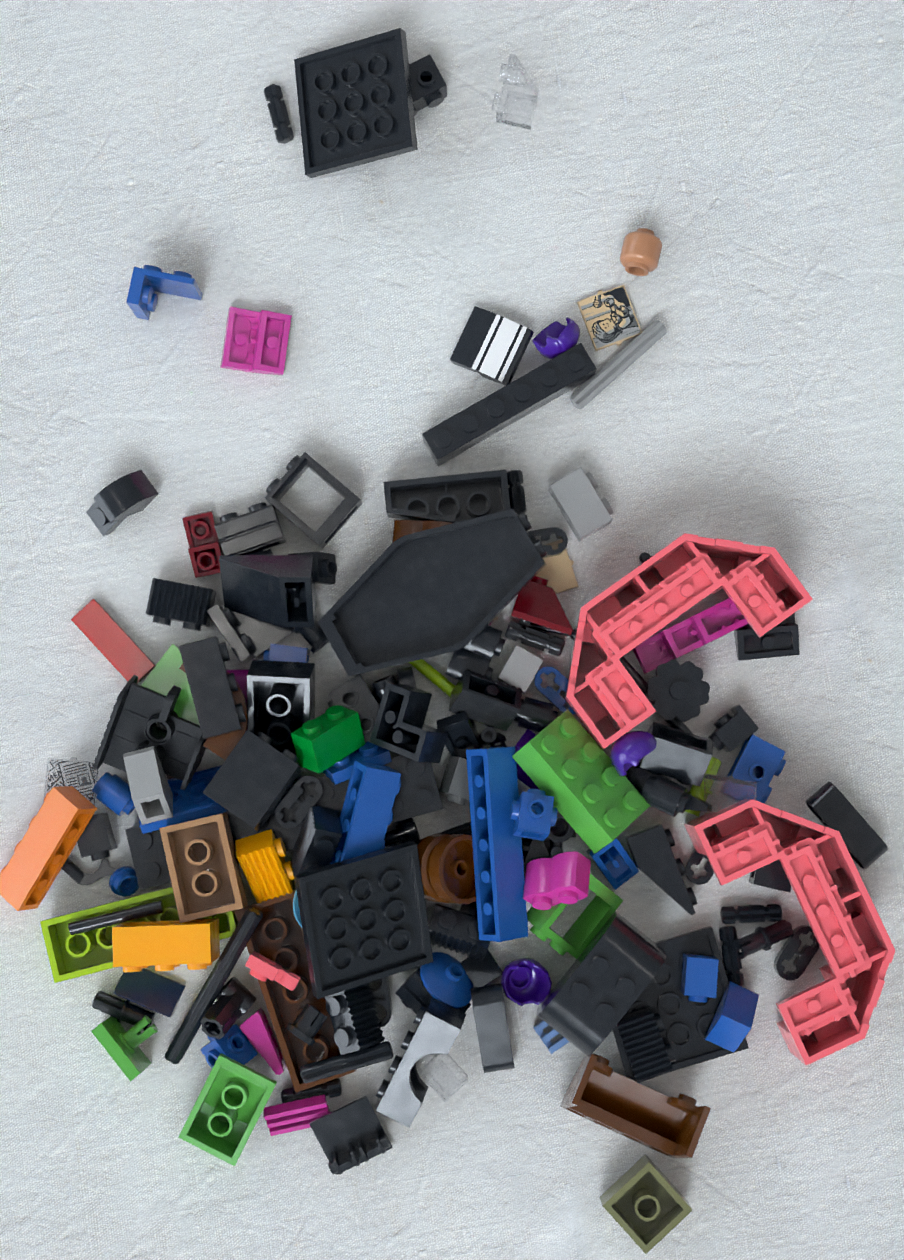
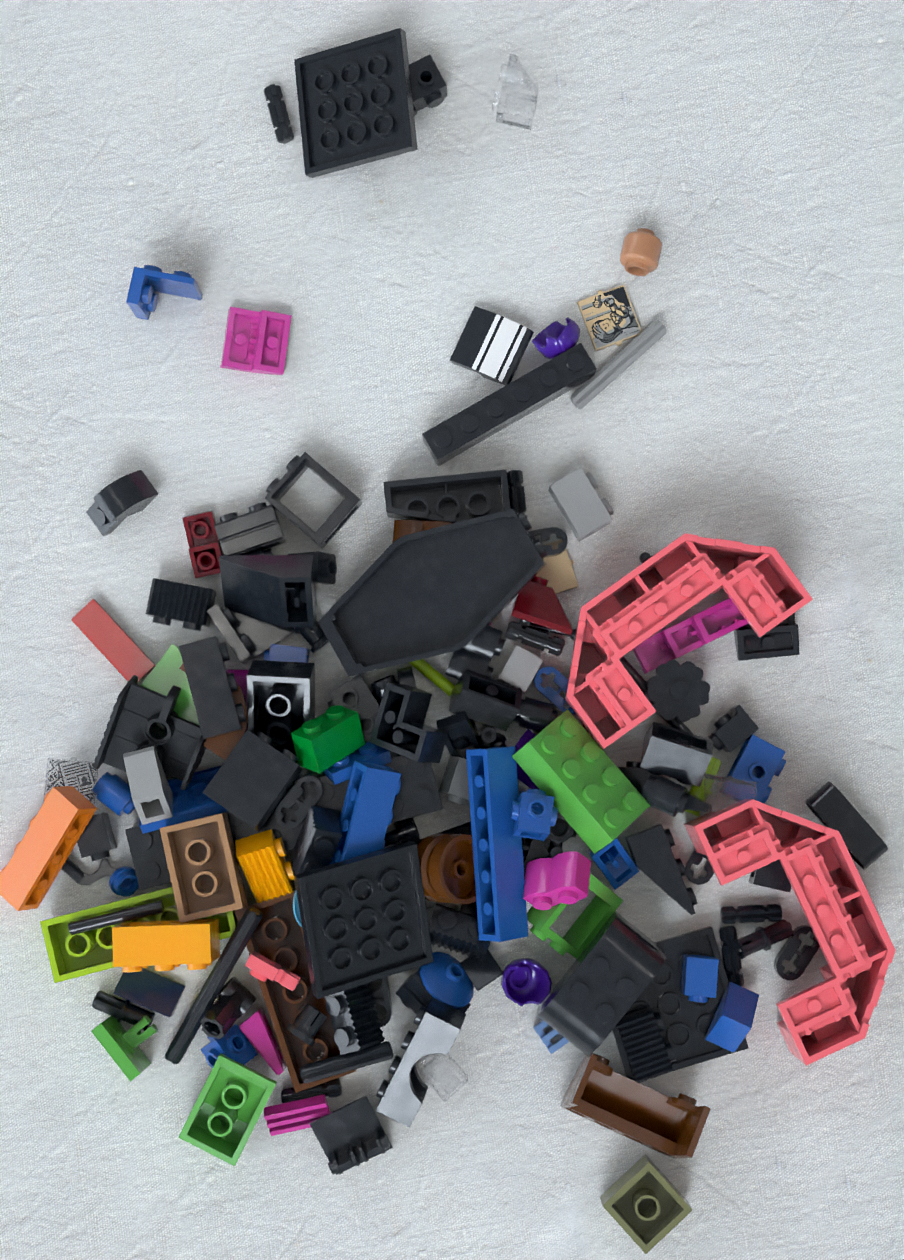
beam [470,983,515,1073] -> none
dark purple hair [610,731,657,776] -> none

